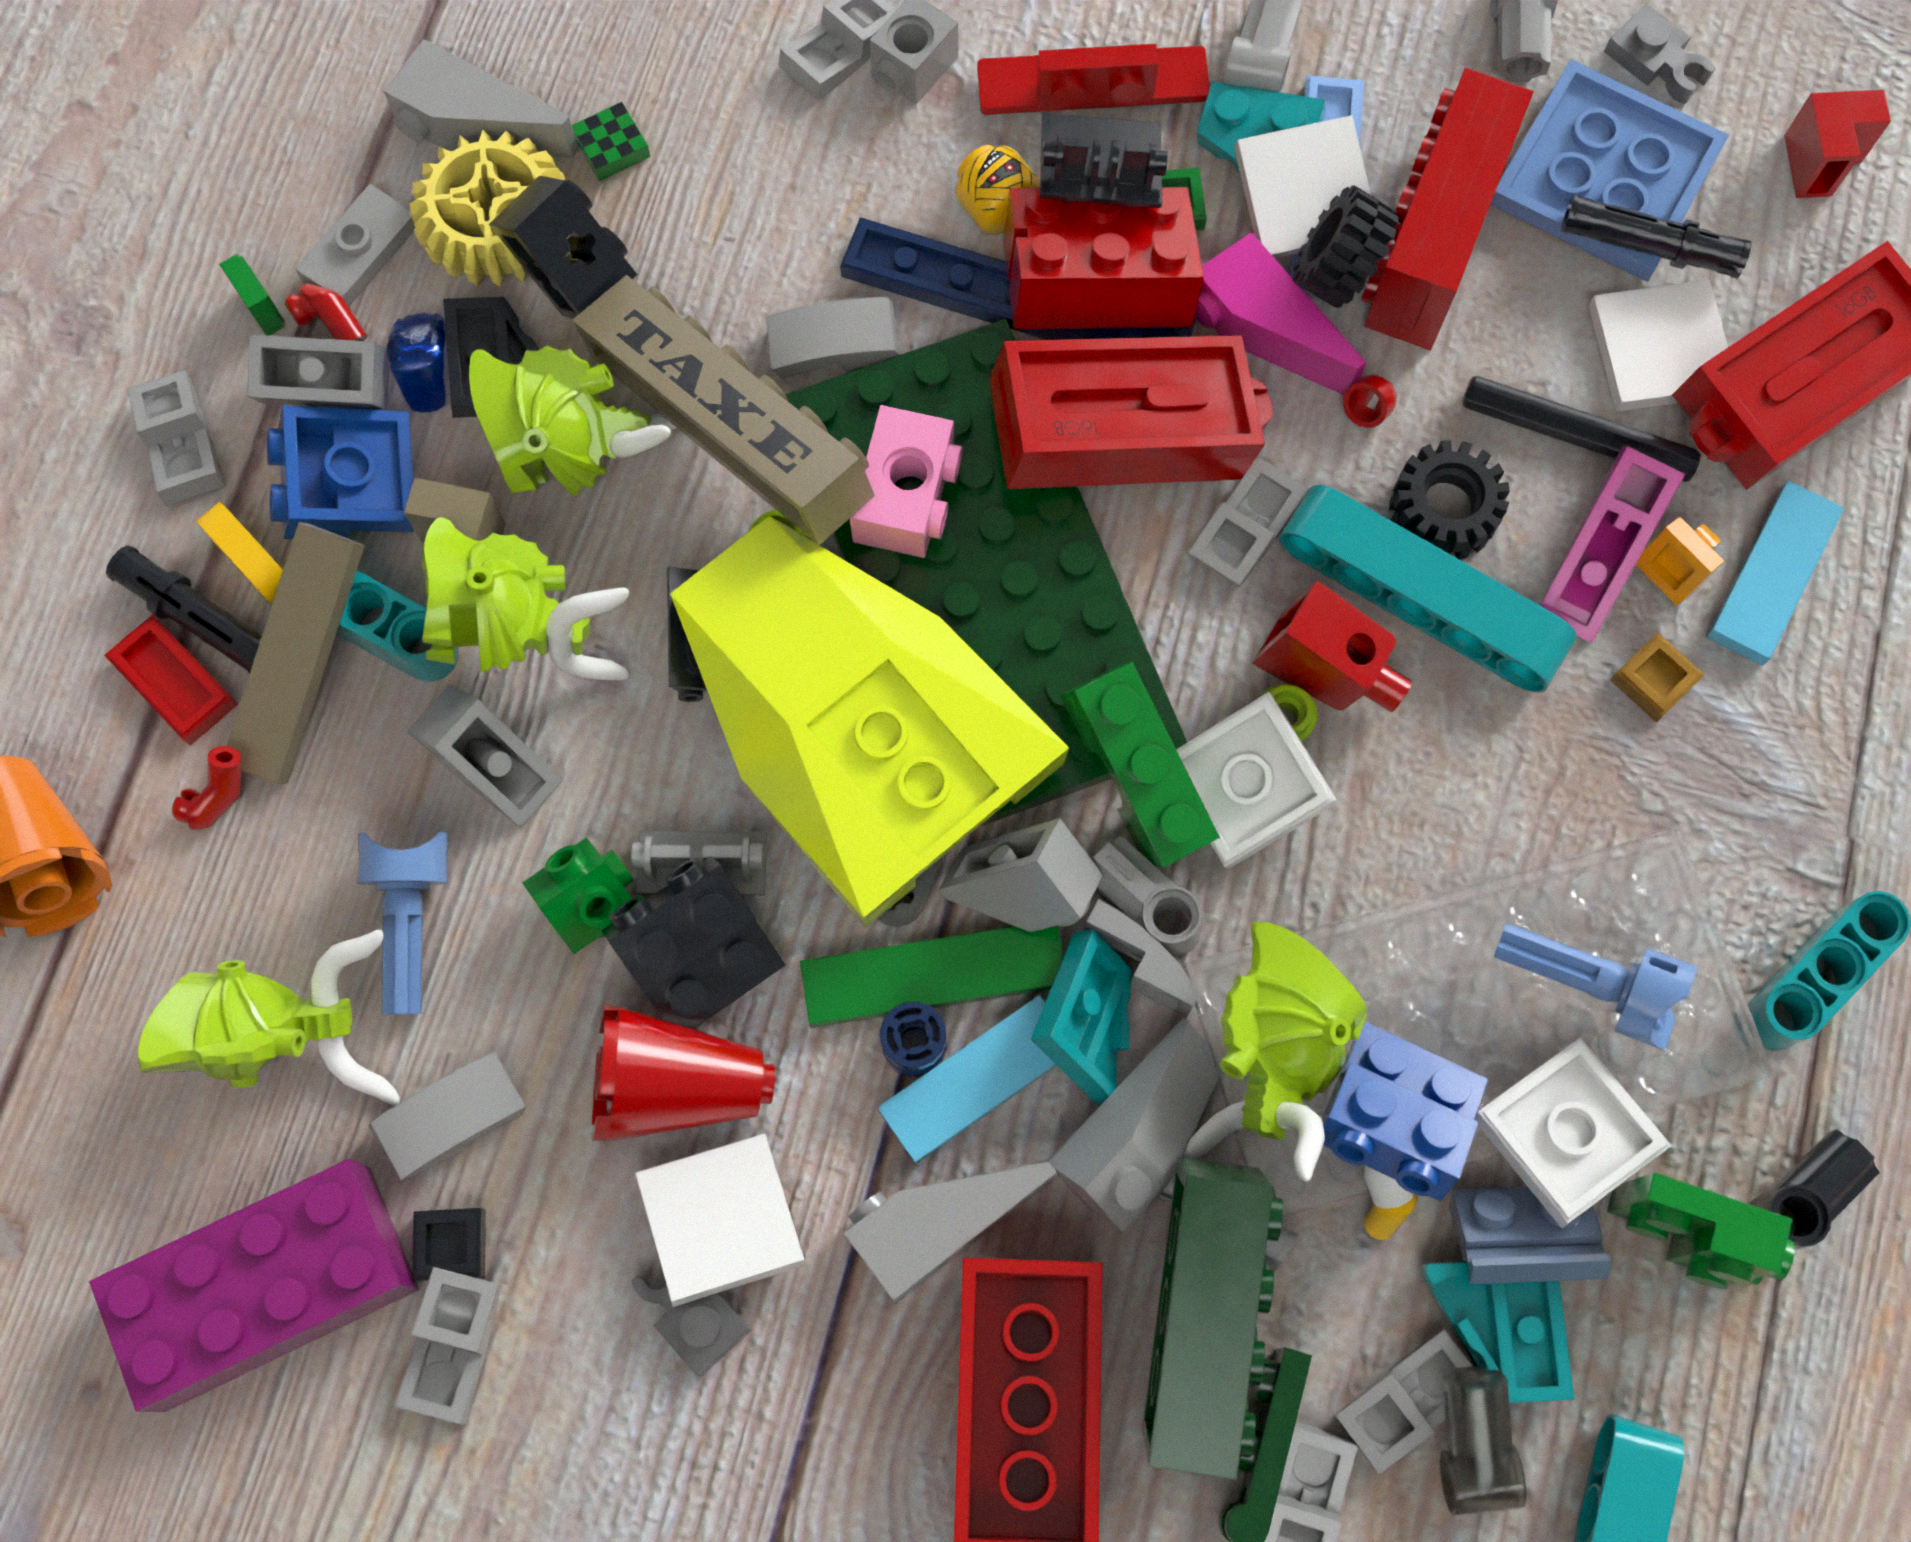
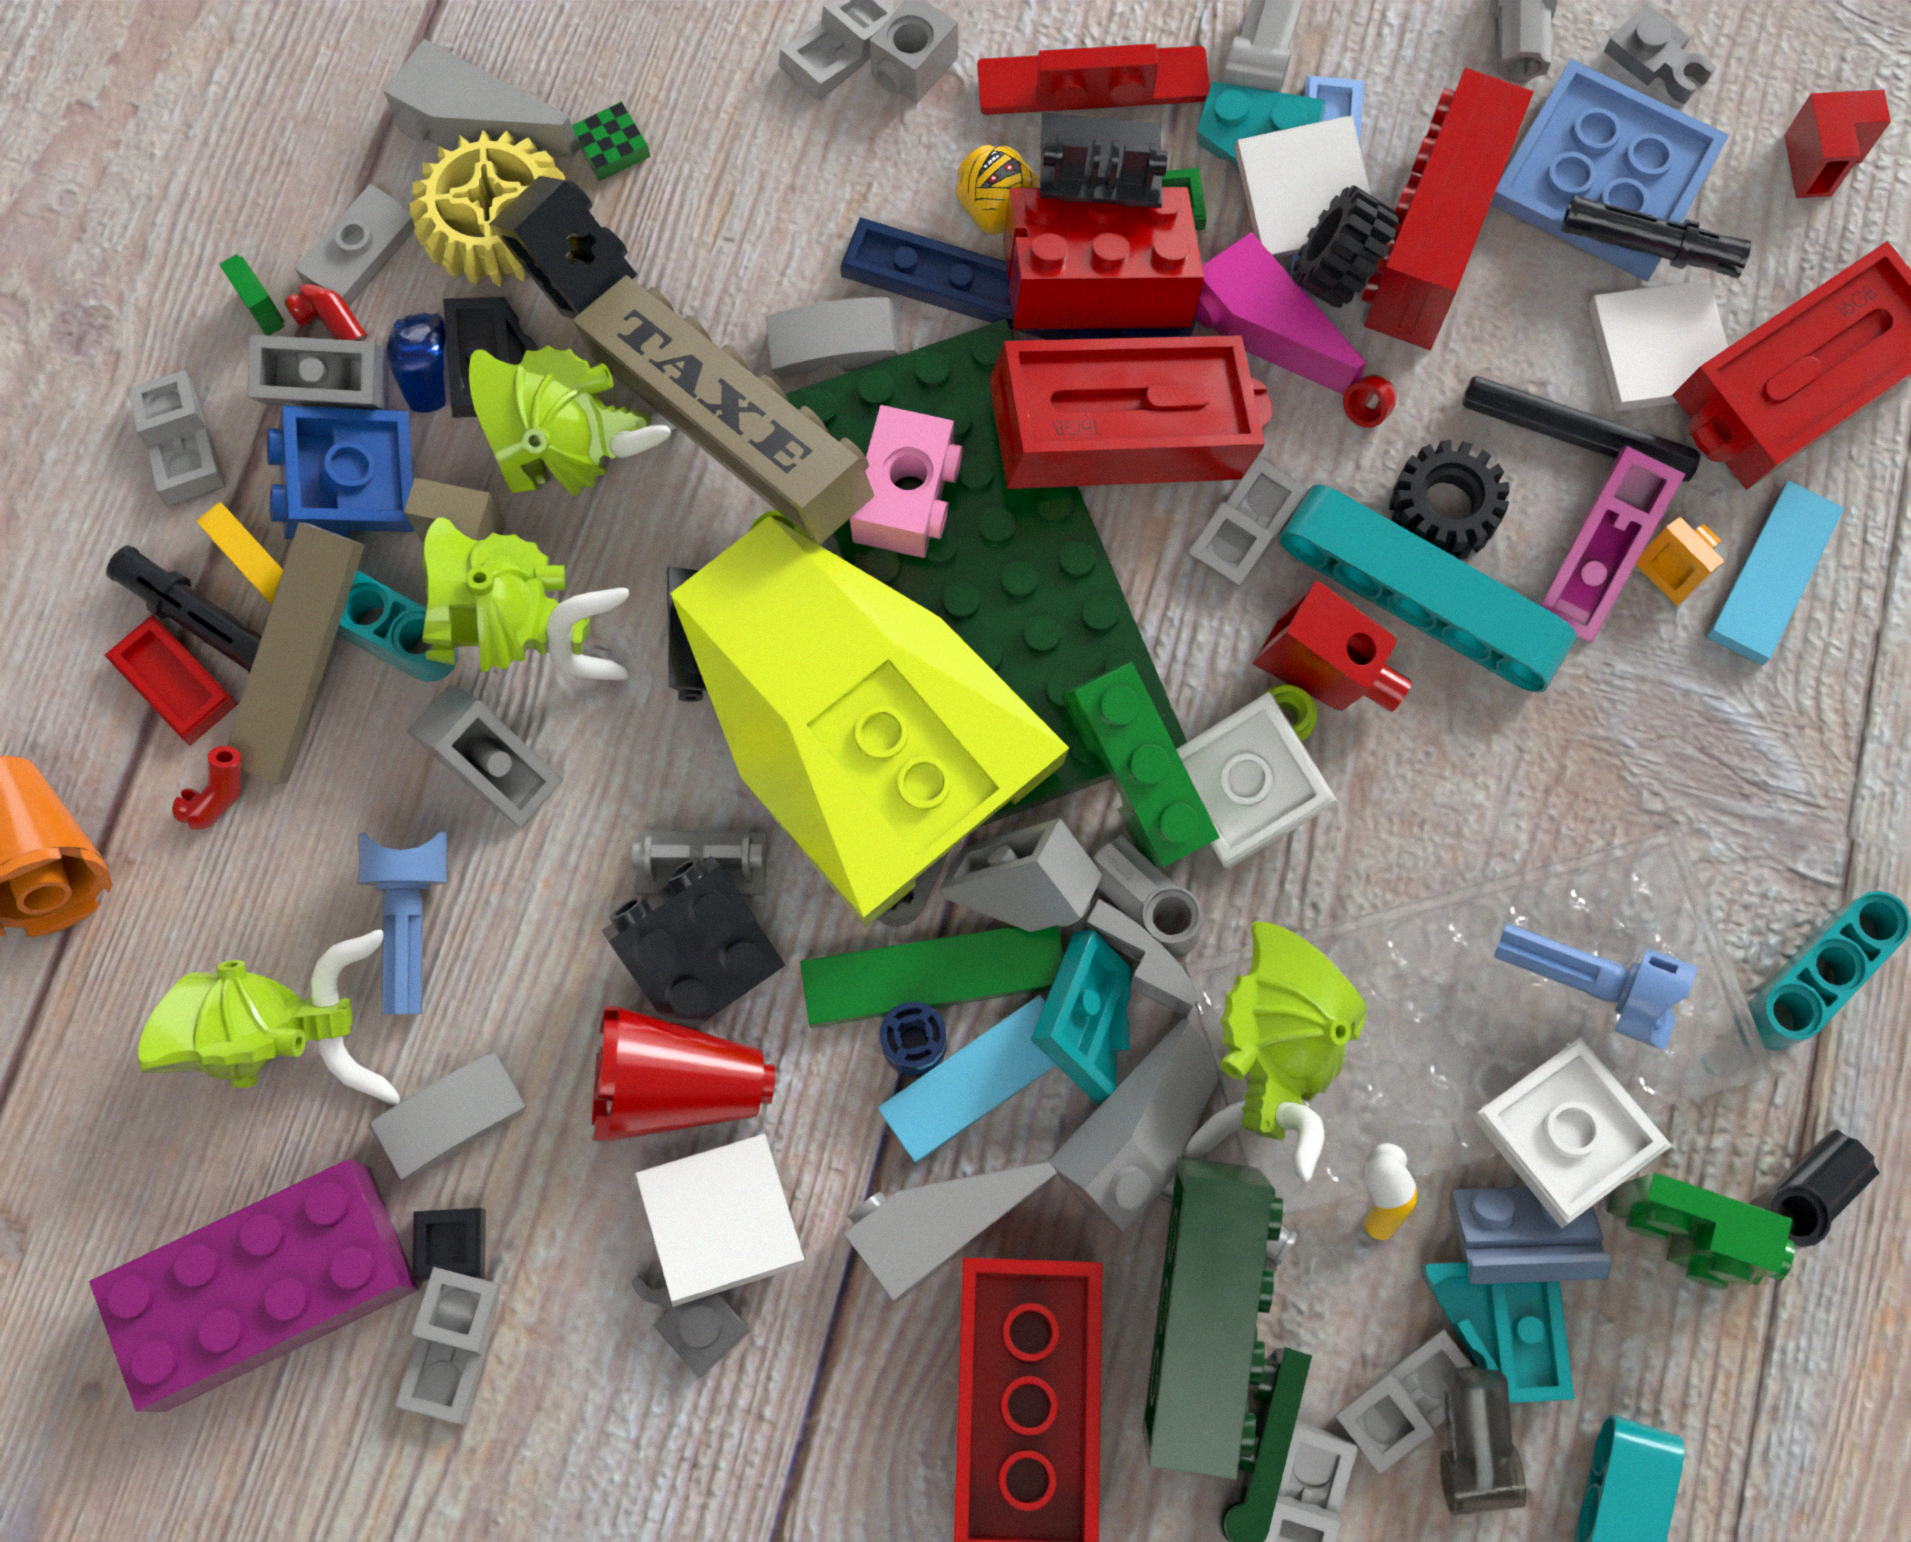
green brick [522,837,635,954] -> none
plate [1322,1022,1488,1201] -> none
pearl gold tile [1610,632,1705,722] -> none

